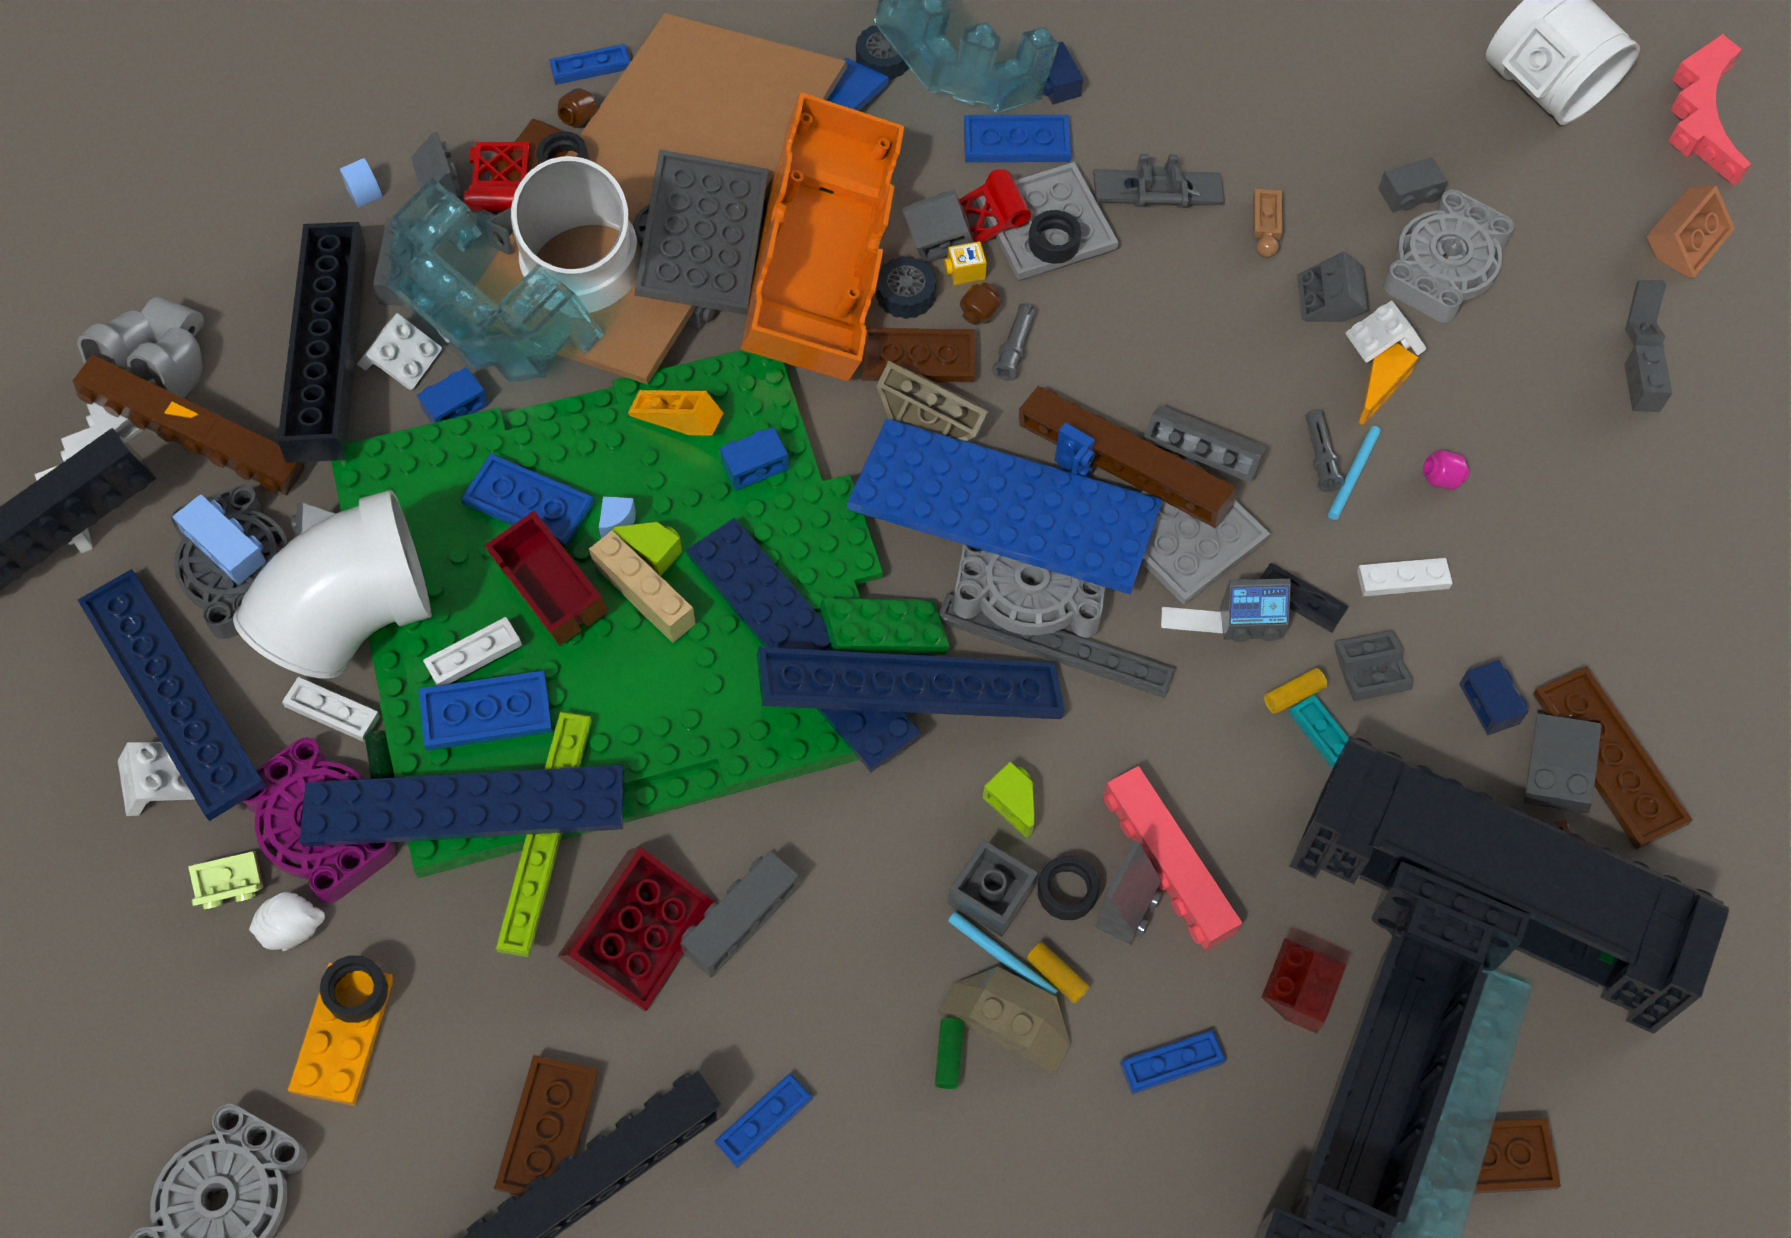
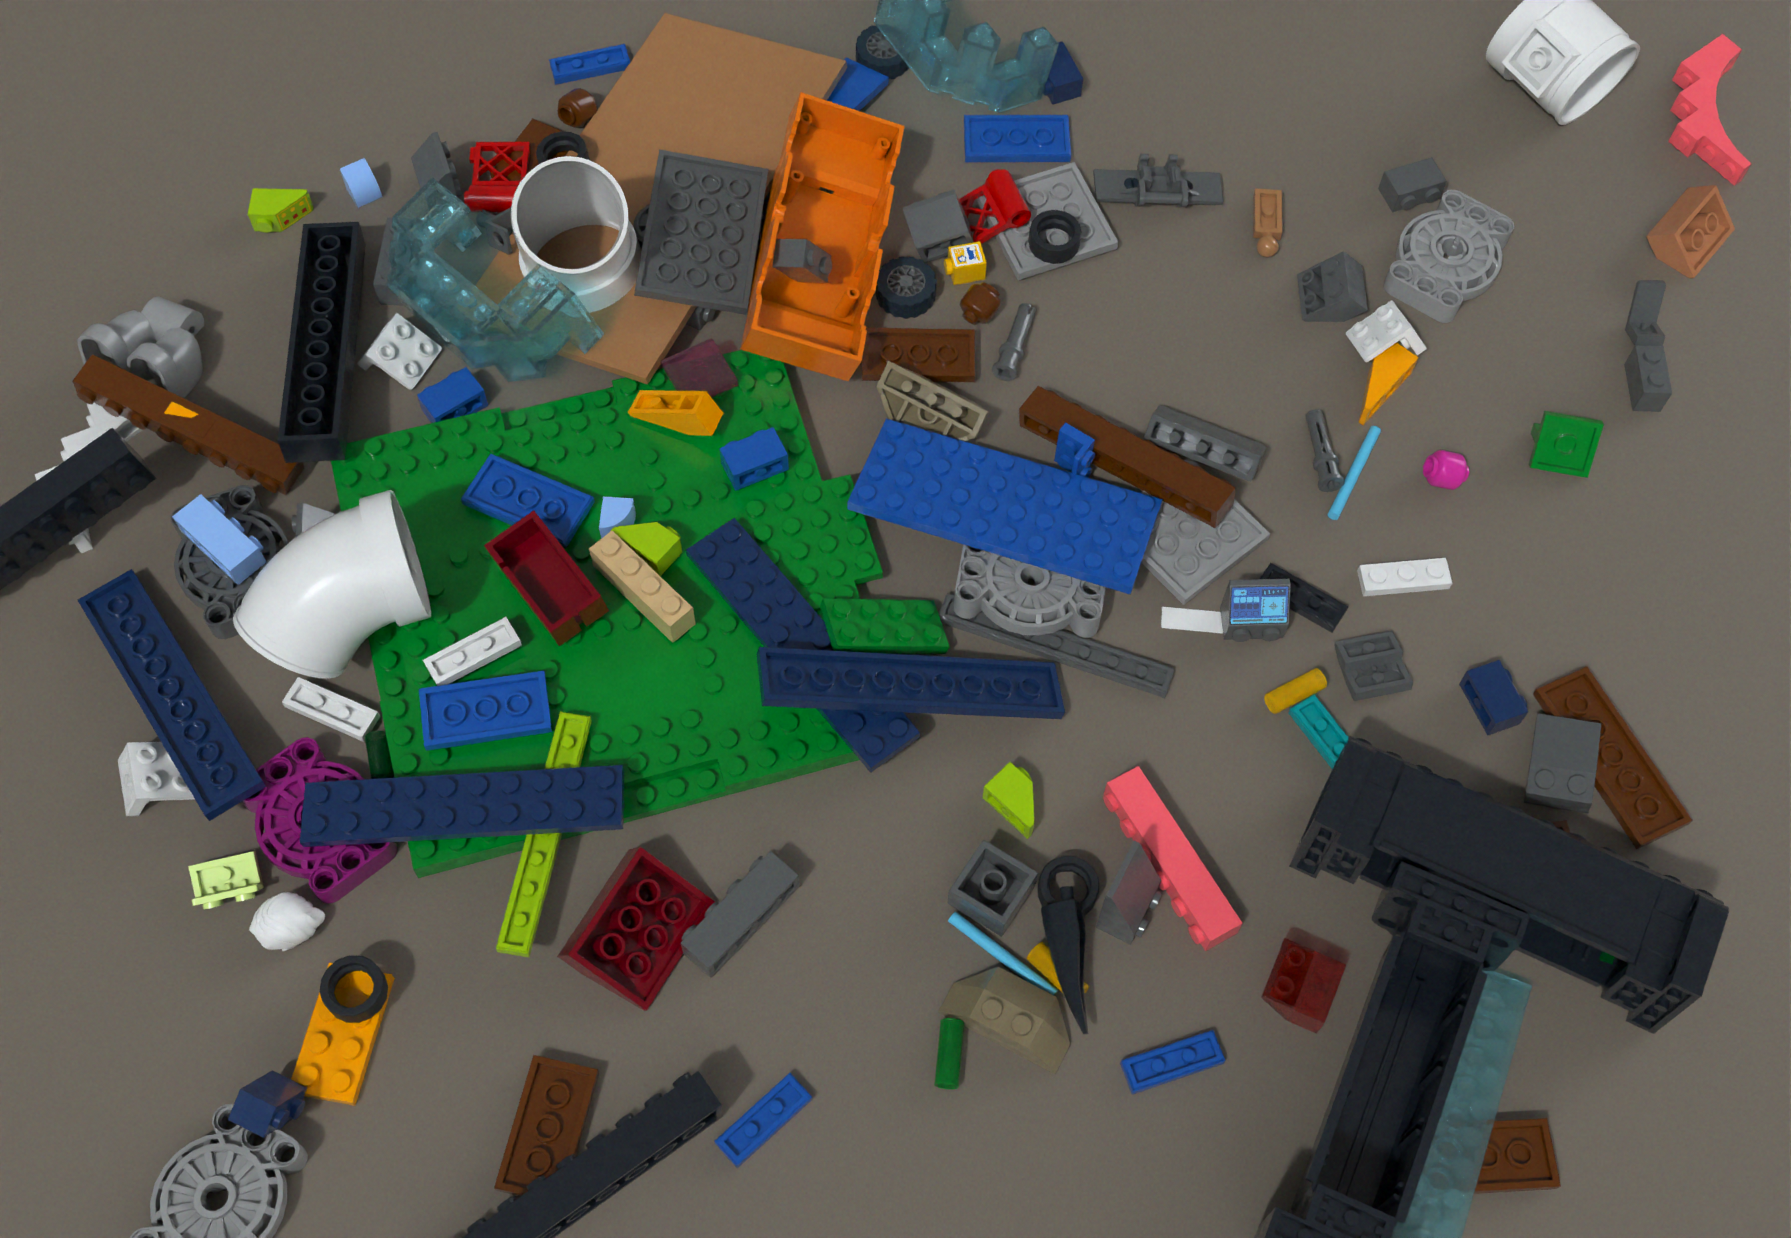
none -> dark blue brick [228,1070,307,1138]
none -> lime slope [248,188,314,233]
none -> clear pink tile [661,338,738,397]
none -> dark grey brick [773,239,832,283]
none -> black piece [1041,886,1088,1034]
none -> green bracket [1529,411,1604,478]

